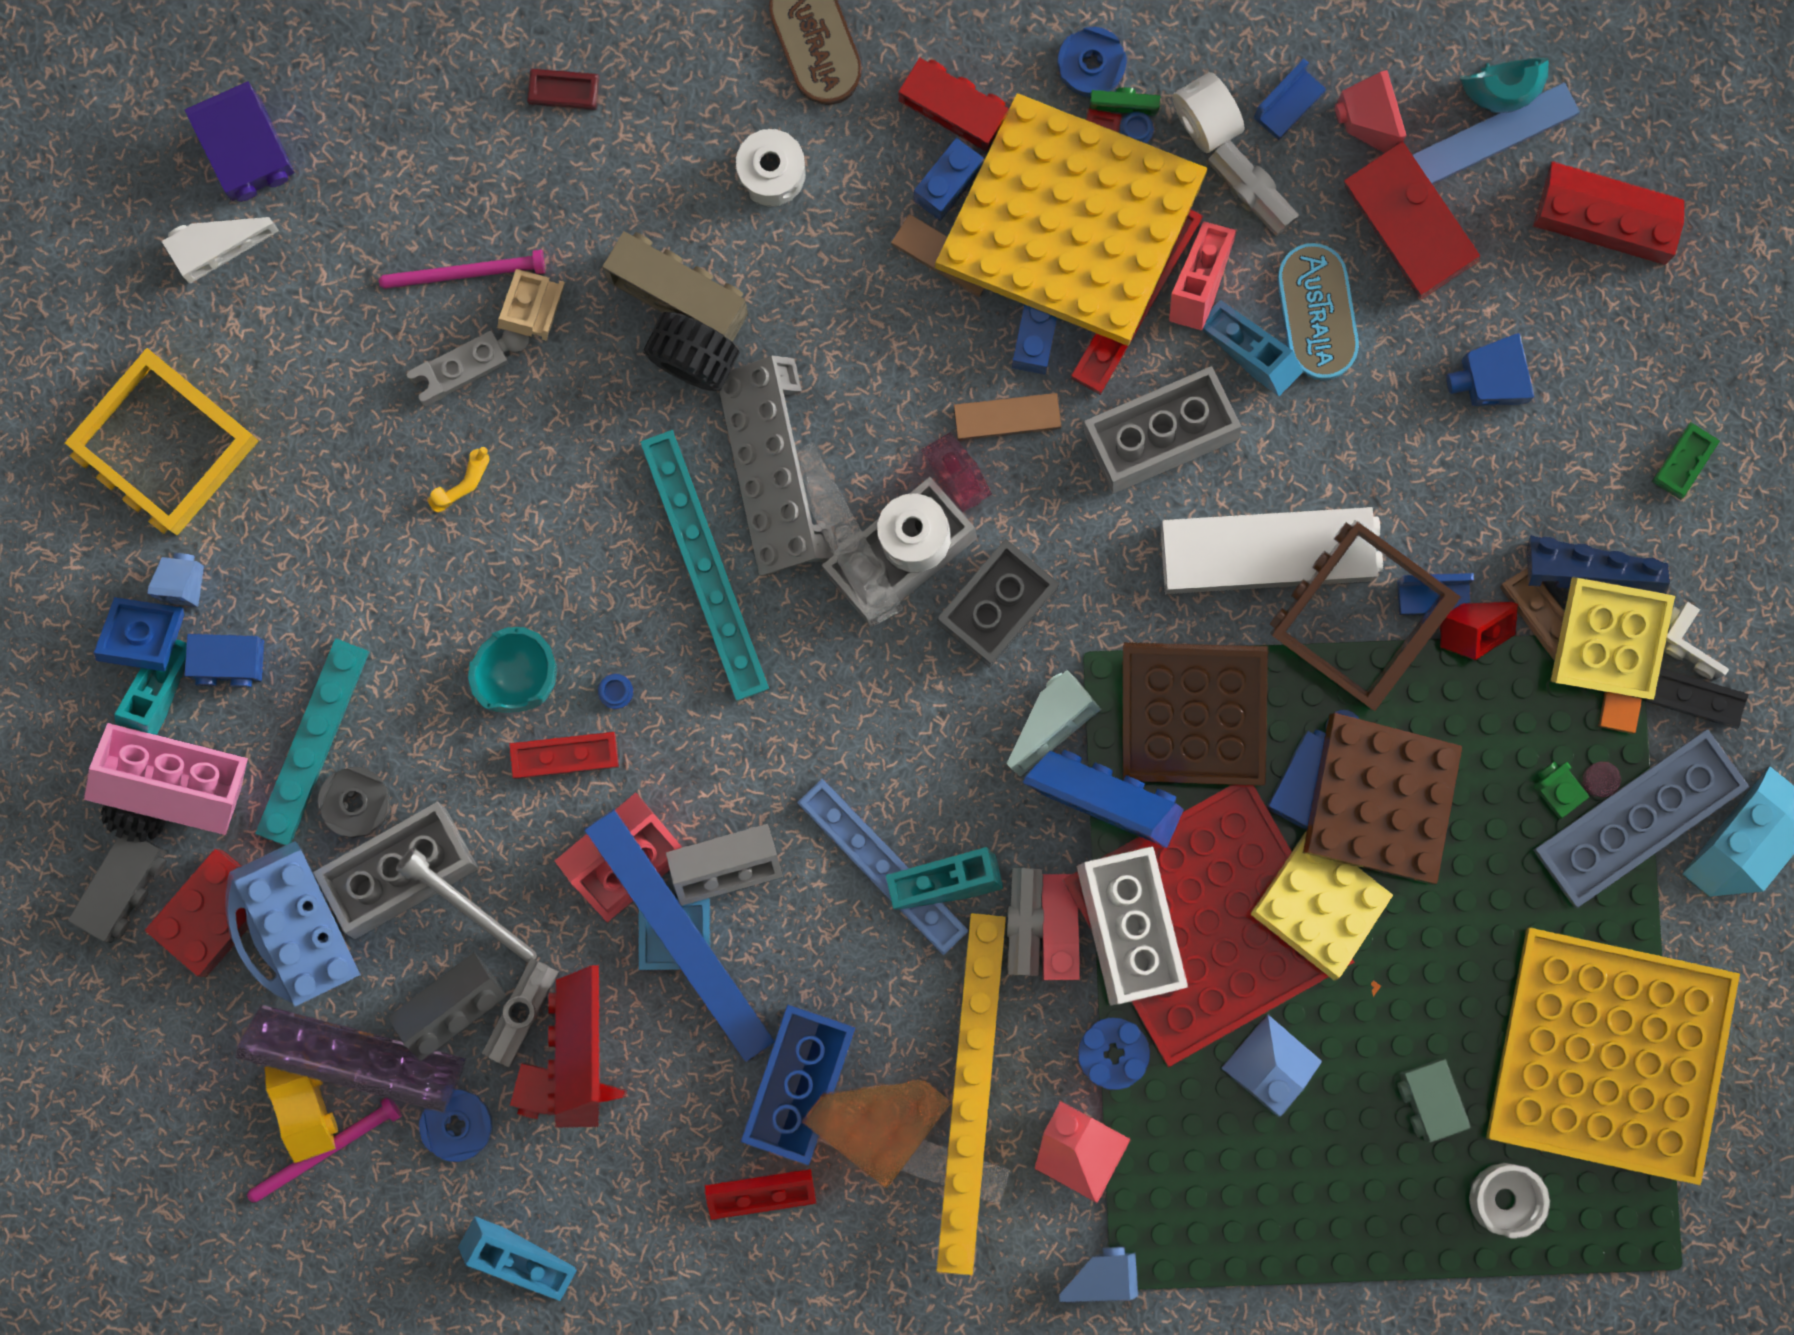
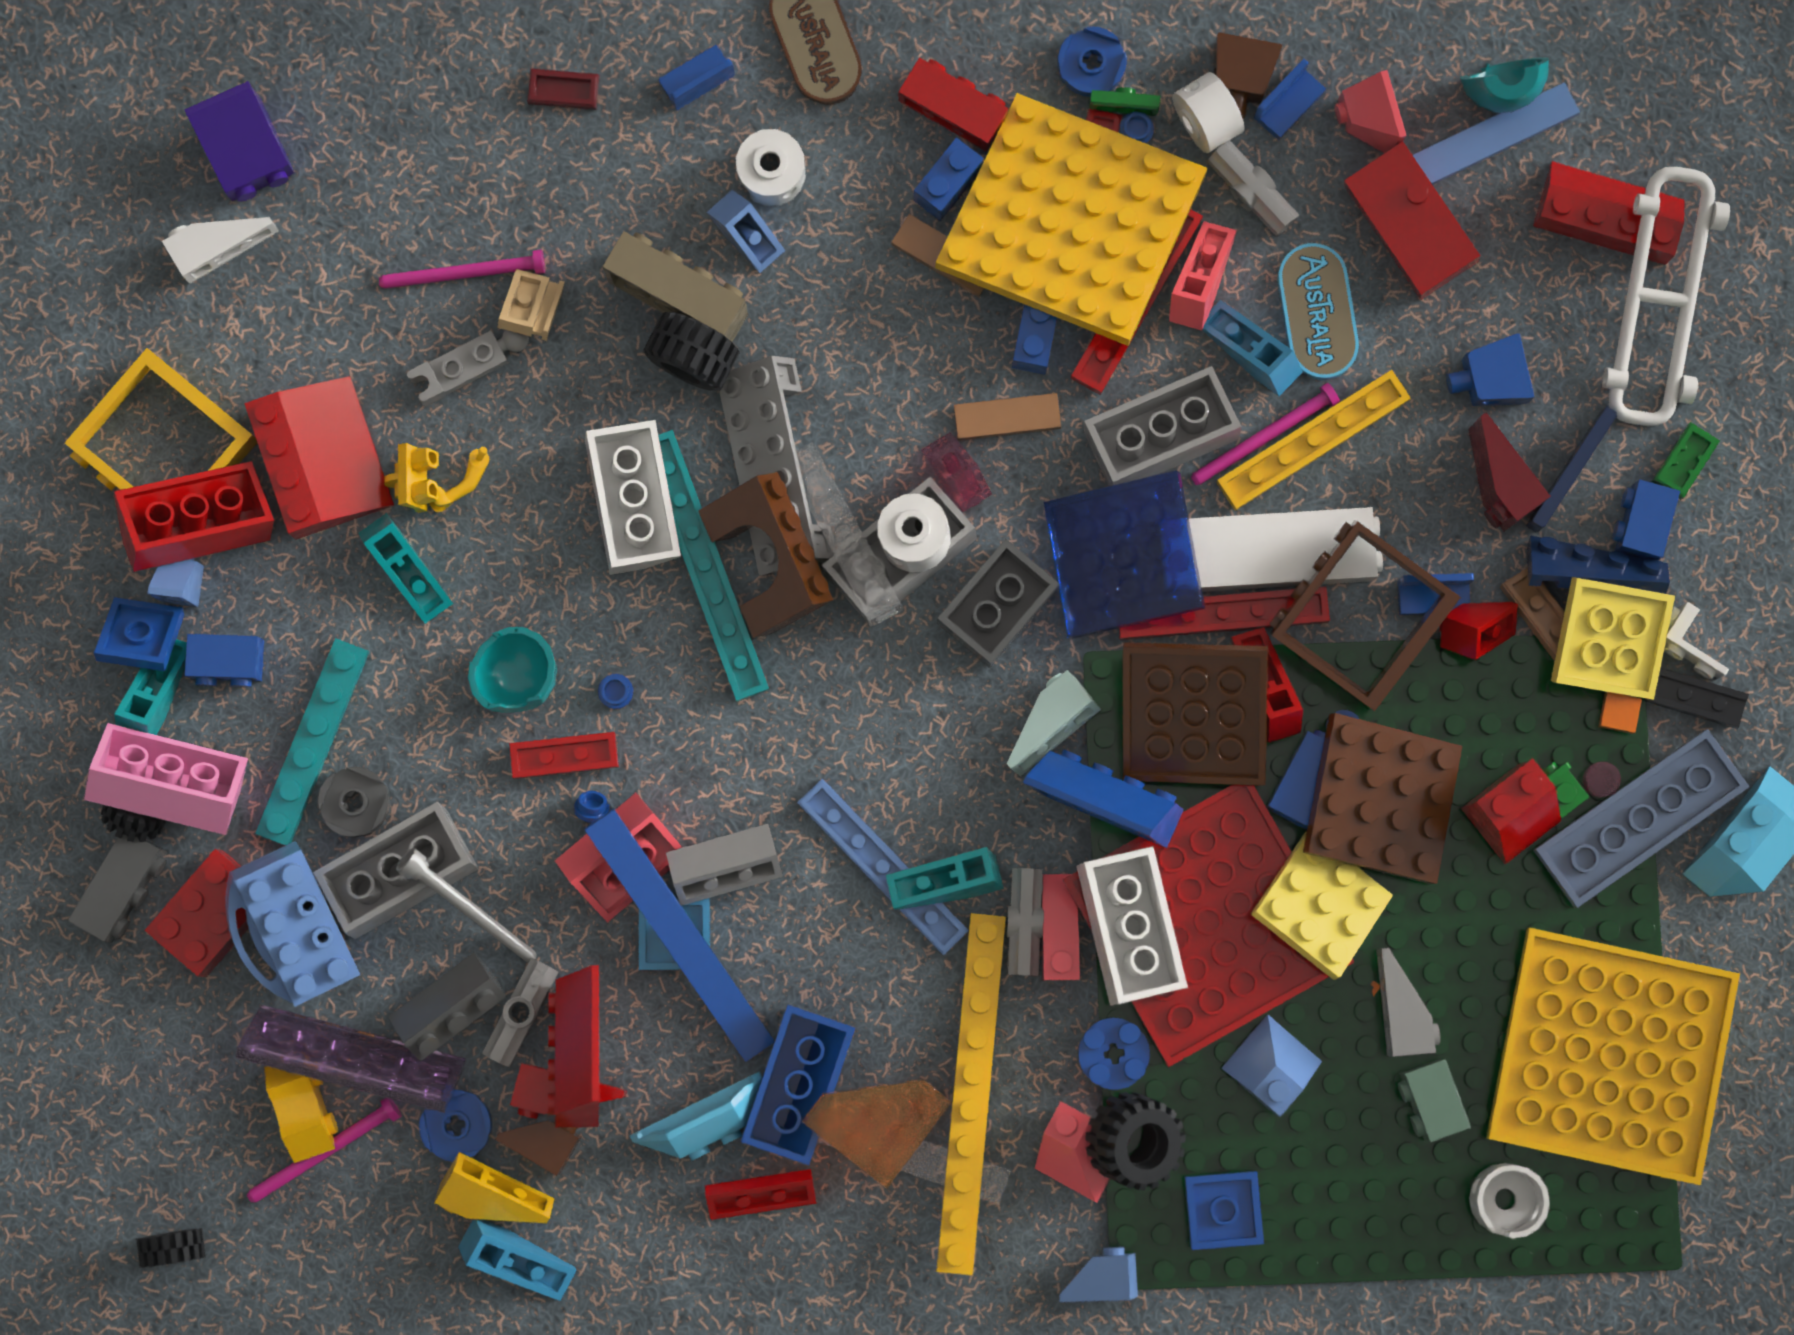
none -> red slope [114,461,274,572]
none -> black tyre [136,1228,206,1268]
none -> slope [244,376,394,540]
none -> teal slope [358,513,453,624]
none -> yellow hips [384,443,439,513]
none -> yellow slope [434,1152,554,1224]
none -> reddish brown slope [495,1119,582,1176]
none -> blue plate [574,791,610,823]
none -> white slope [585,420,681,575]
none -> medium azure wedge [630,1071,763,1161]
none -> blue panel [658,44,735,110]
none -> reddish brown arch [698,472,833,638]
none -> medium blue slope [707,190,785,273]
none -> clear blue plate [1043,470,1206,639]
none -> black tyre [1085,1092,1186,1190]
none -> red plate [1116,586,1330,640]
none -> blue plate [1184,1171,1264,1250]
none -> dark pink bar [1191,383,1340,485]
none -> reddish brown torso [1214,32,1282,119]
none -> yellow plate [1216,370,1411,511]
none -> red slope [1231,627,1303,743]
none -> light grey slope [1376,948,1440,1057]
none -> red slope [1461,758,1561,864]
none -> dark red slope [1468,412,1551,532]
none -> dark blue tile [1526,406,1617,532]
none -> white bar [1602,166,1730,426]
none -> blue brick [1612,479,1680,560]

